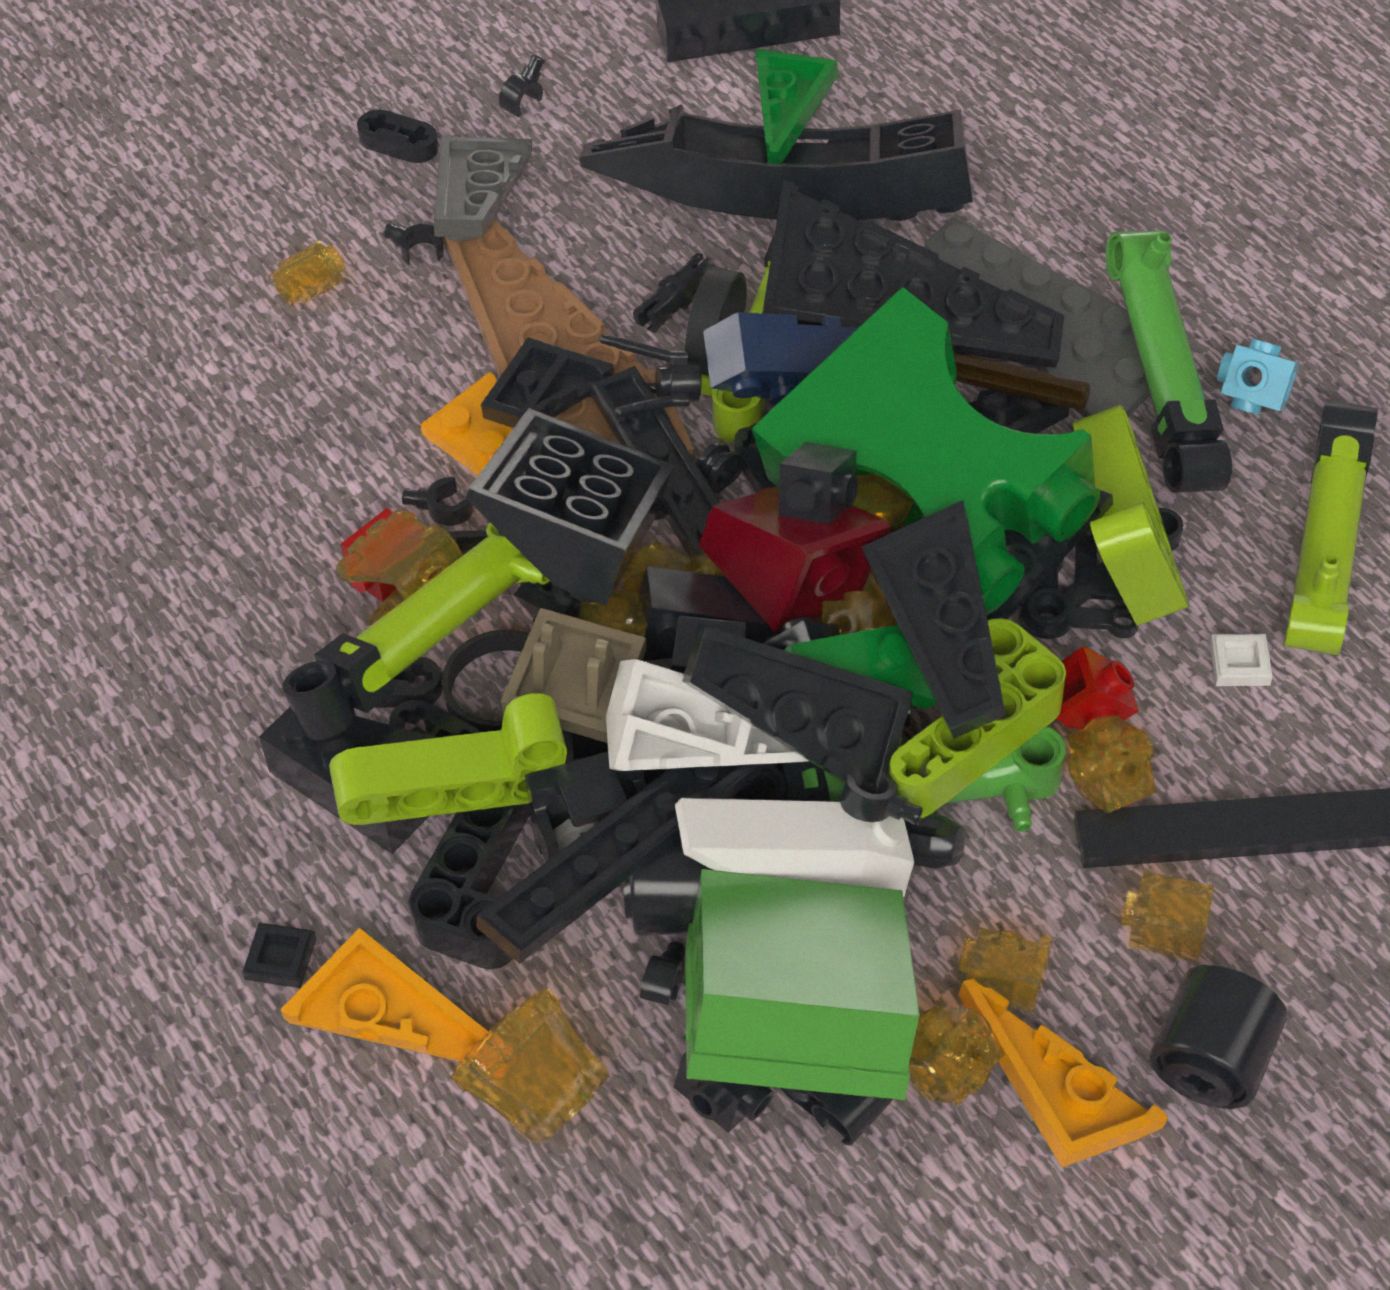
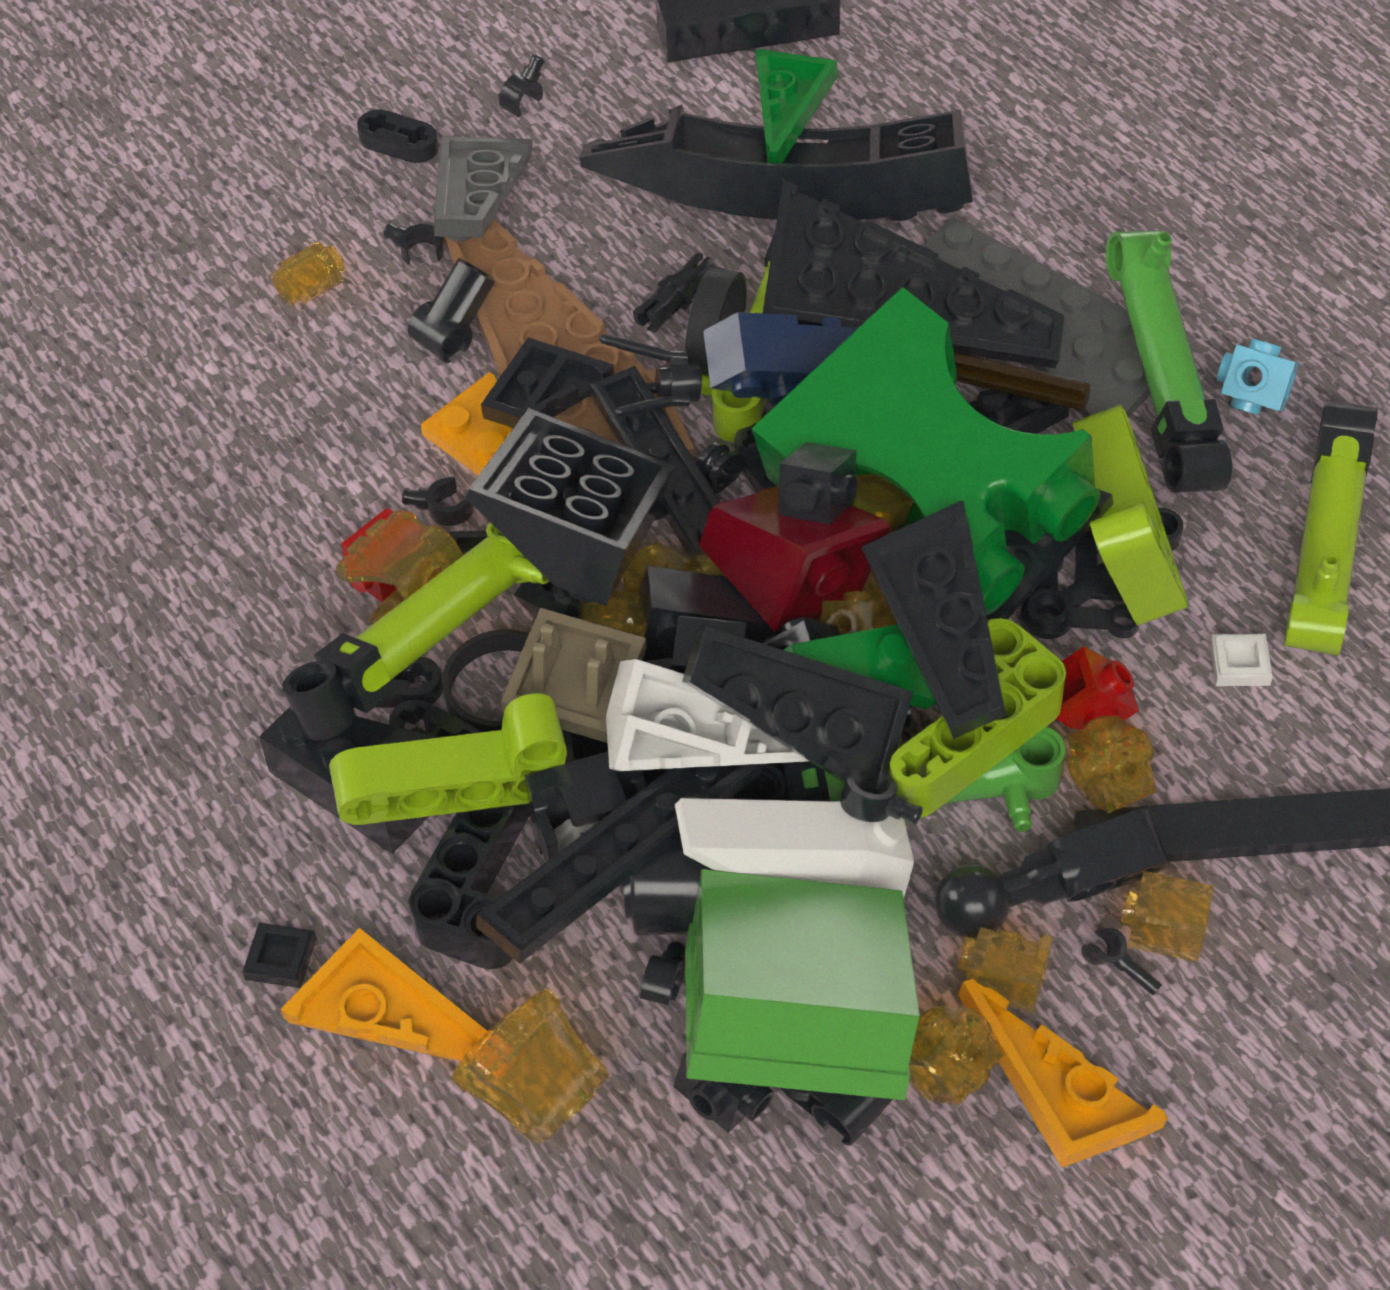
black piece [904,814,965,869] -> none
black piece [1149,965,1287,1109] -> none
none -> black piece [407,258,495,363]
none -> black beam [935,809,1170,940]
none -> black hand [1081,928,1162,995]

